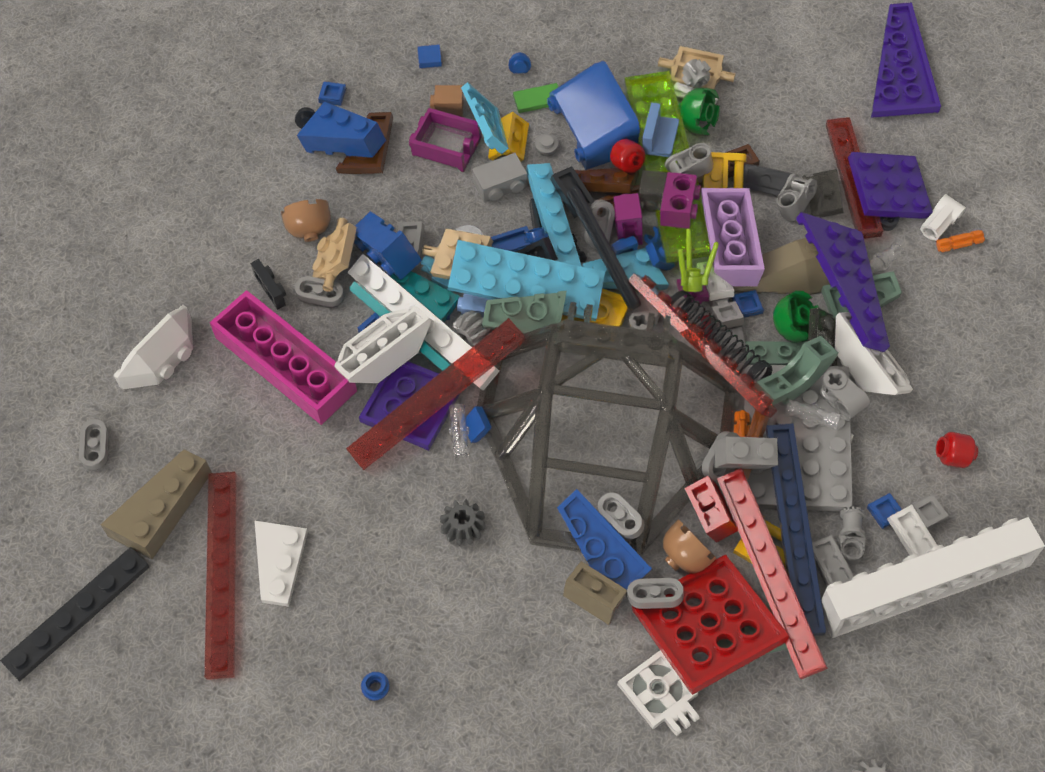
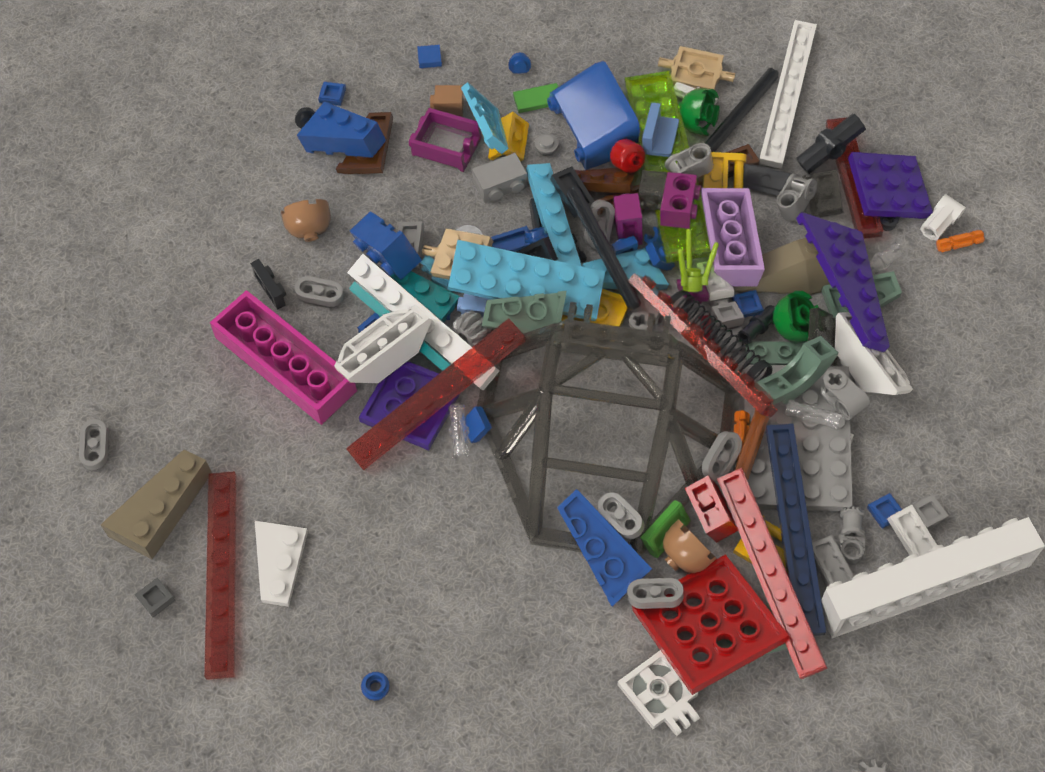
black plate [0,547,150,682] -> none
white wedge [114,305,193,389] -> none
tan plate [312,218,357,292] -> none
dark grey gear [440,499,486,546] -> none
dark tan panel [563,561,627,625] -> none
light grey gear [682,59,711,88] -> none
light grey brick [714,436,778,469] -> none
dark purple wing [871,2,941,118] -> none
red head [936,432,978,468] -> none
none -> dark grey plate [135,577,176,617]
none -> bright green tile [640,500,691,558]
none -> black axle [705,68,779,152]
none -> black pin [737,305,775,345]
none -> white plate [759,20,817,169]
none -> black piece [796,113,866,174]

